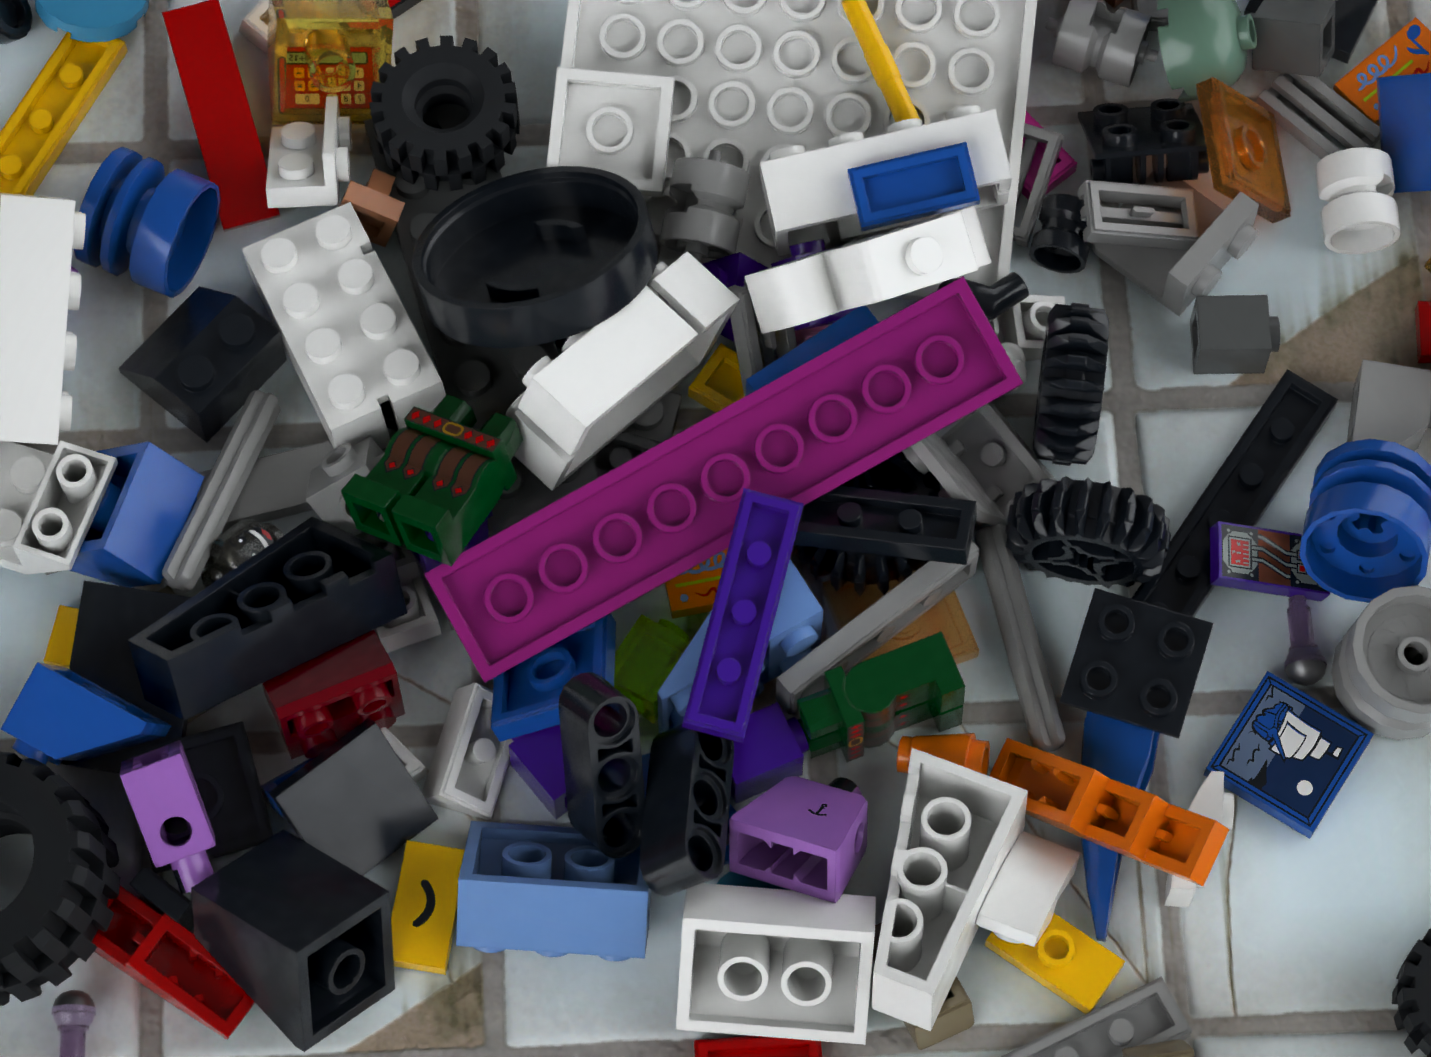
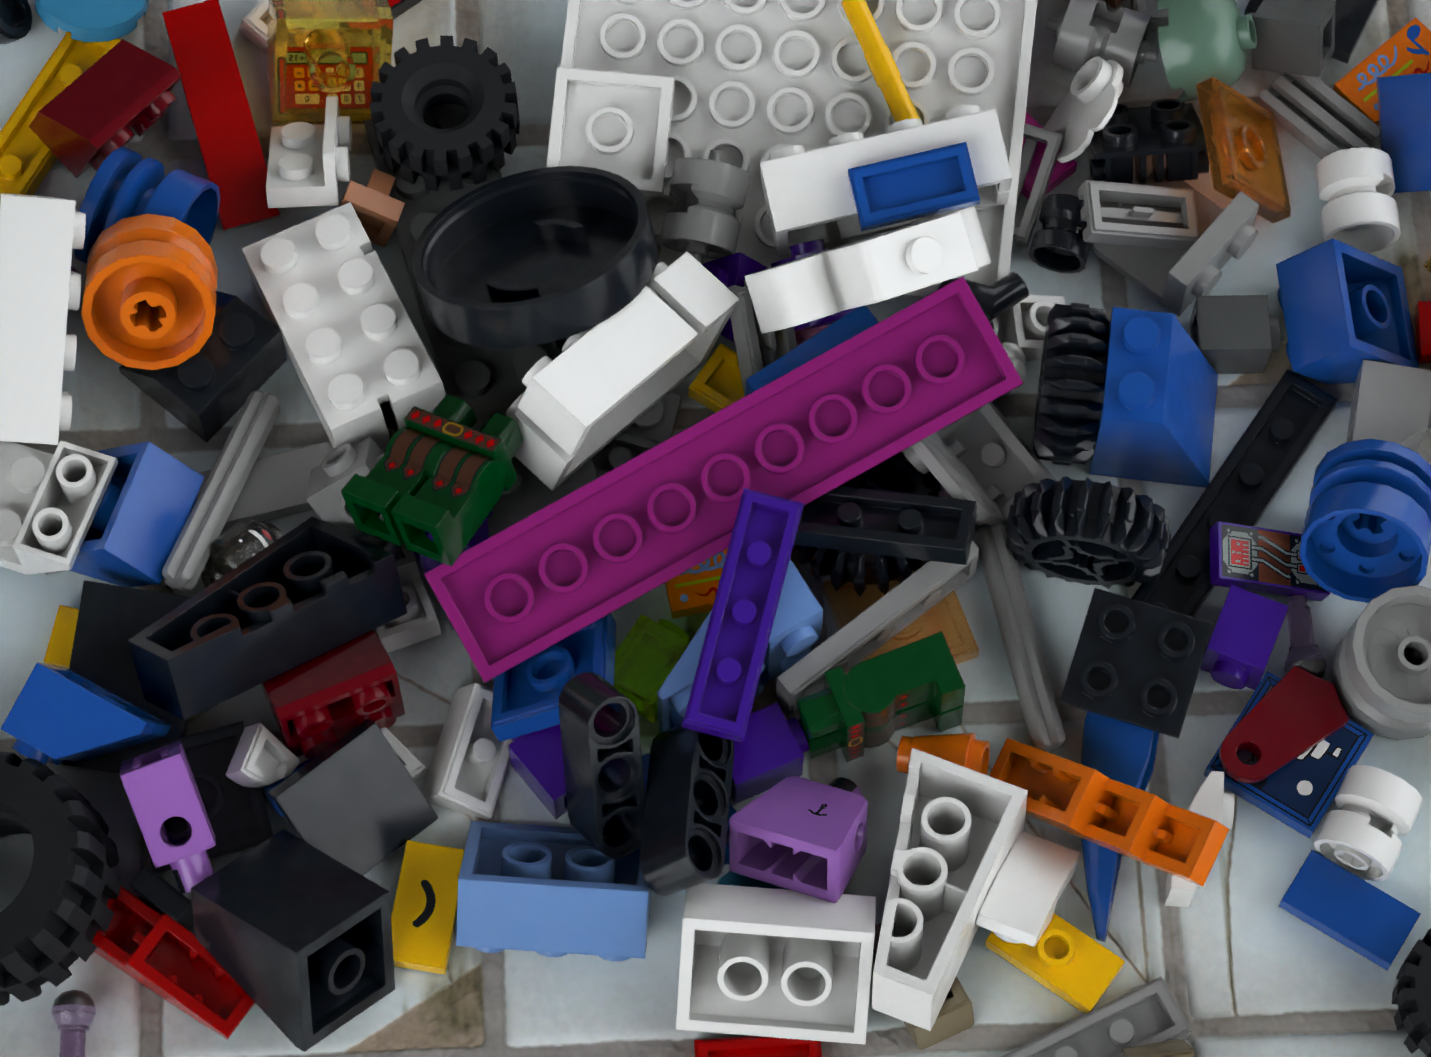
none -> dark red slope [29,39,182,178]
none -> orange wheel [81,213,218,371]
none -> white tile [225,723,300,788]
none -> white plate [1043,56,1124,163]
none -> blue slope [1089,307,1218,488]
none -> dark purple brick [1200,584,1289,690]
none -> dark red piece [1219,666,1349,783]
none -> blue slope [1276,238,1419,385]
none -> blue tile [1279,850,1421,971]
none -> white wheel [1314,765,1423,881]

